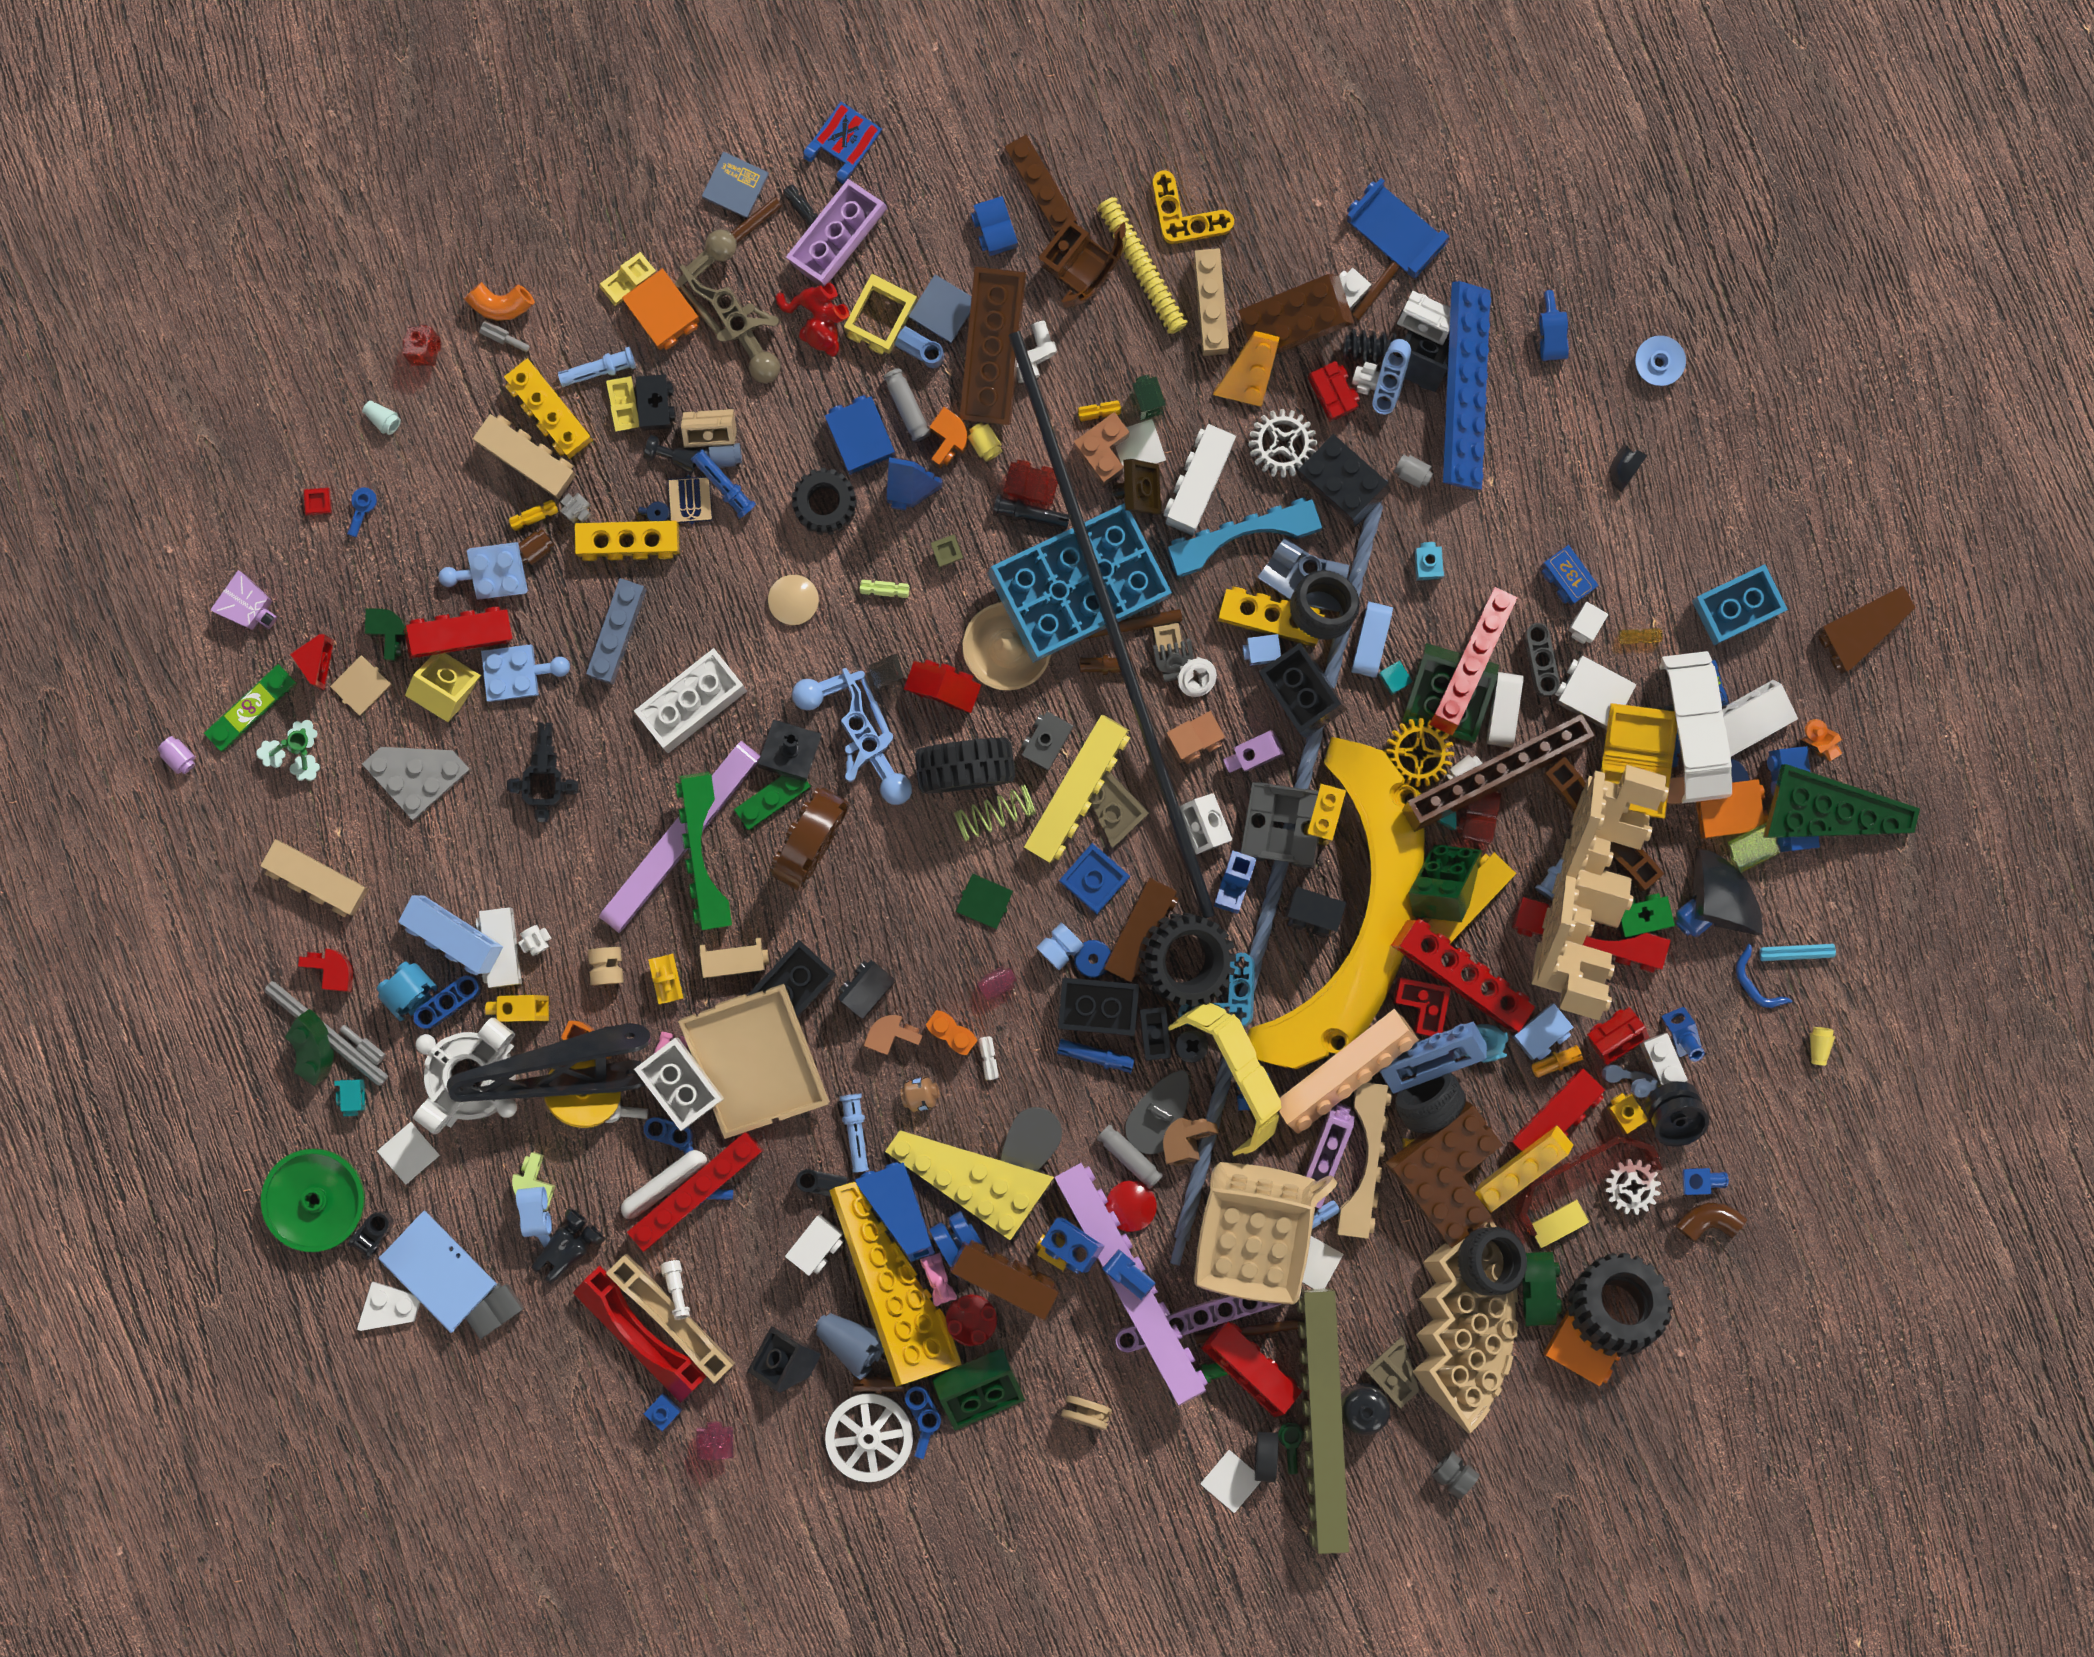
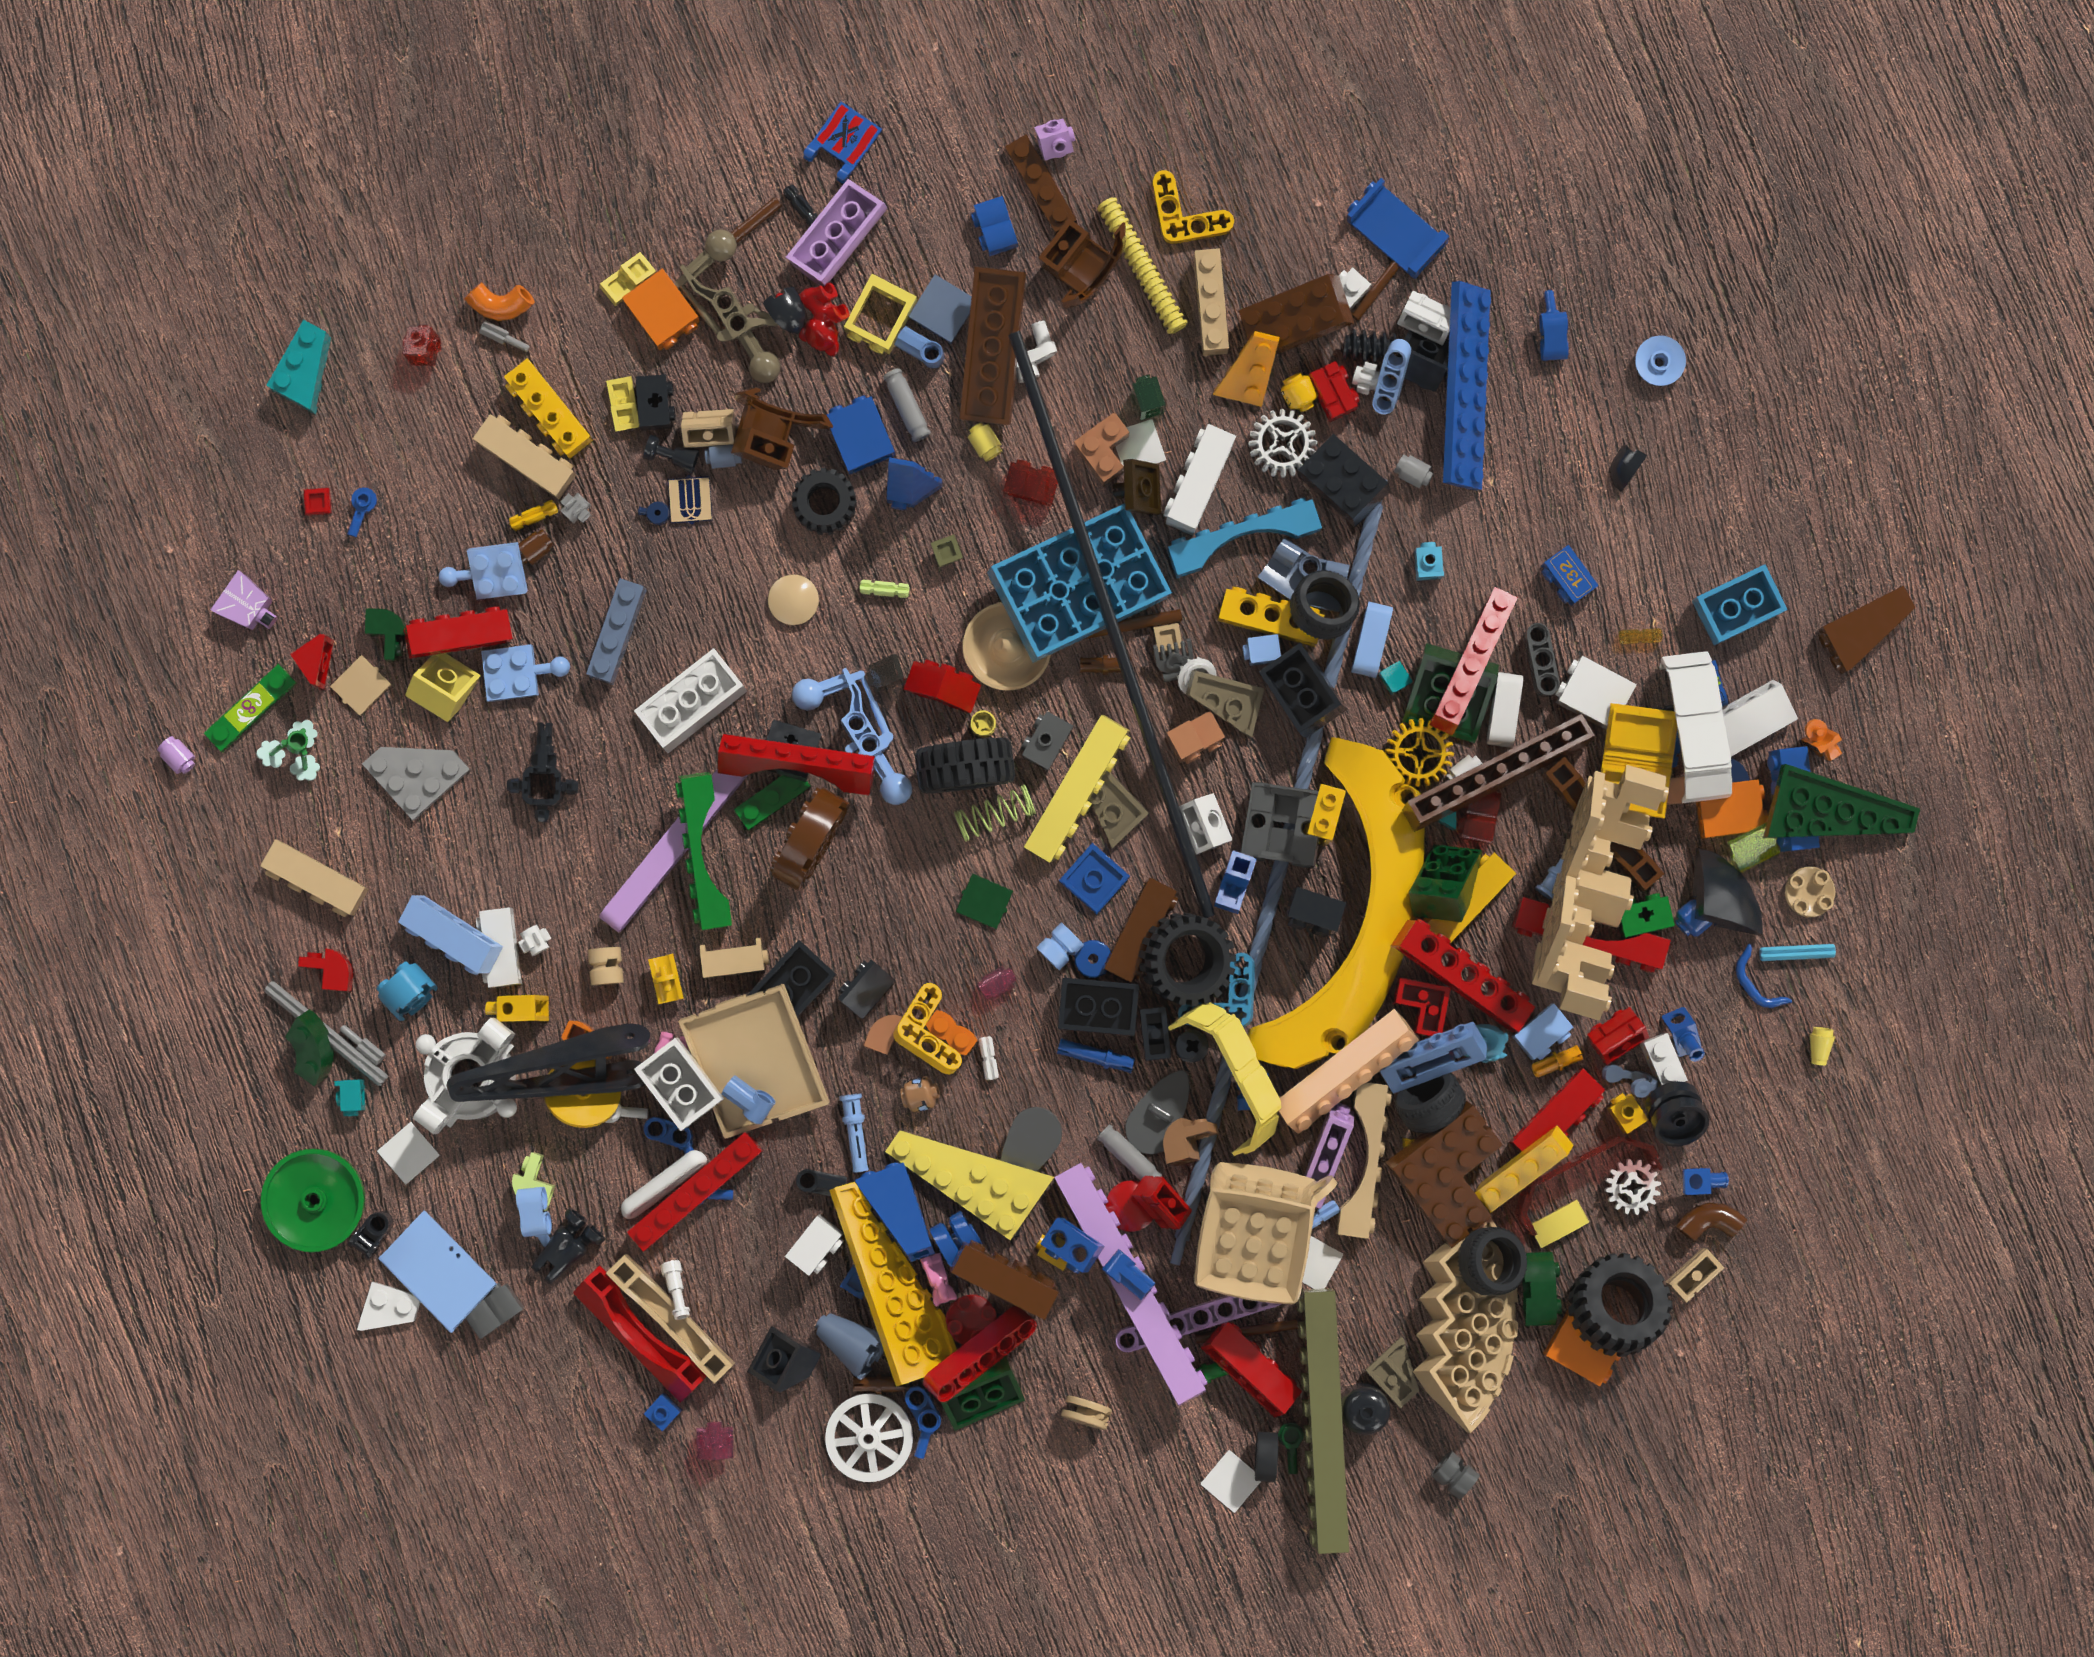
light aqua cone [362,401,401,435] -> none
blue beam [414,976,482,1029] -> none
light blue pin [558,347,636,387] -> none
yellow brick [575,521,680,561] -> none
blue pin [691,449,756,519] -> none
sand blue tile [702,151,769,219] -> none
orange brick [929,407,967,469] -> none
black pin [992,494,1070,530] -> none
yellow piece [1078,400,1121,421] -> none
lavender torso [1223,731,1285,773] -> none
white brick [1568,601,1608,644] -> none
none -> teal wedge [266,320,331,415]
none -> red arch [717,734,875,796]
none -> medium blue piece [721,1075,775,1124]
none -> reddish brown piece [731,387,833,470]
none -> black brick [762,286,805,334]
none -> blue plate [840,1264,865,1300]
none -> yellow beam [893,983,962,1075]
none -> red beam [923,1306,1037,1402]
none -> light yellow wheel [971,710,996,738]
none -> lavender brick [1034,118,1076,161]
none -> red brick [1132,1176,1192,1230]
none -> dark tan wing [1186,670,1264,738]
none -> yellow head [1281,372,1318,412]
none -> tan brick [1665,1248,1724,1303]
none -> tan dish [1785,867,1835,917]

